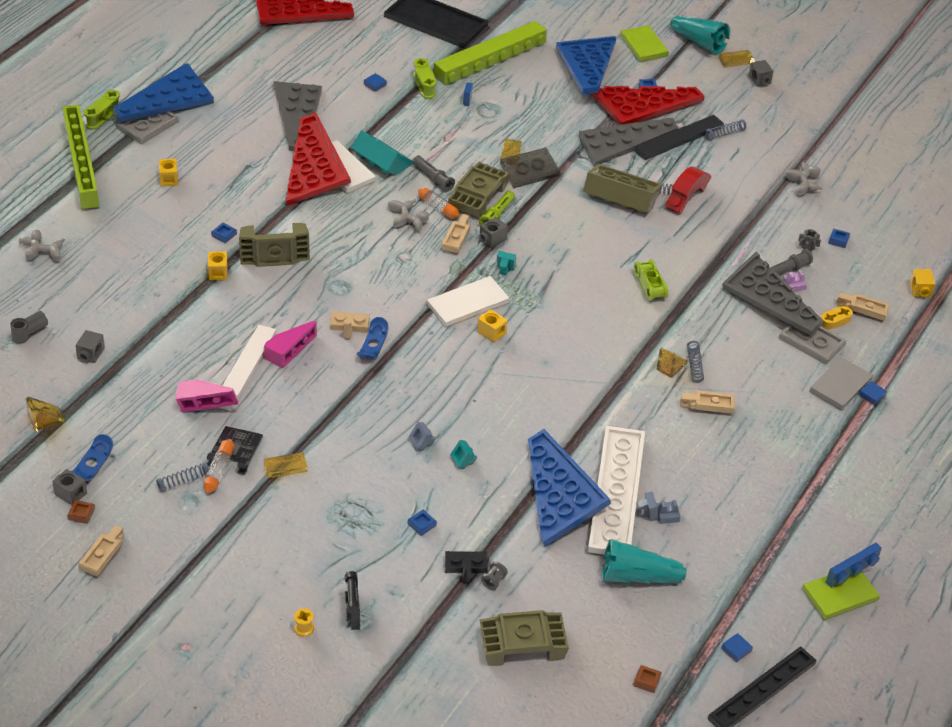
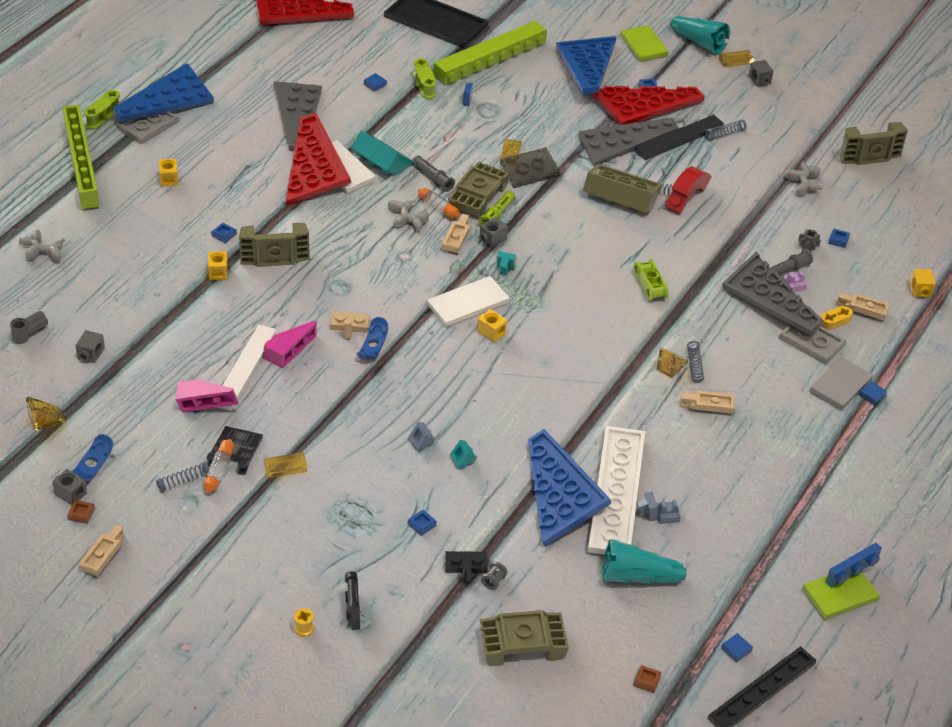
none -> olive plate [840,122,908,165]

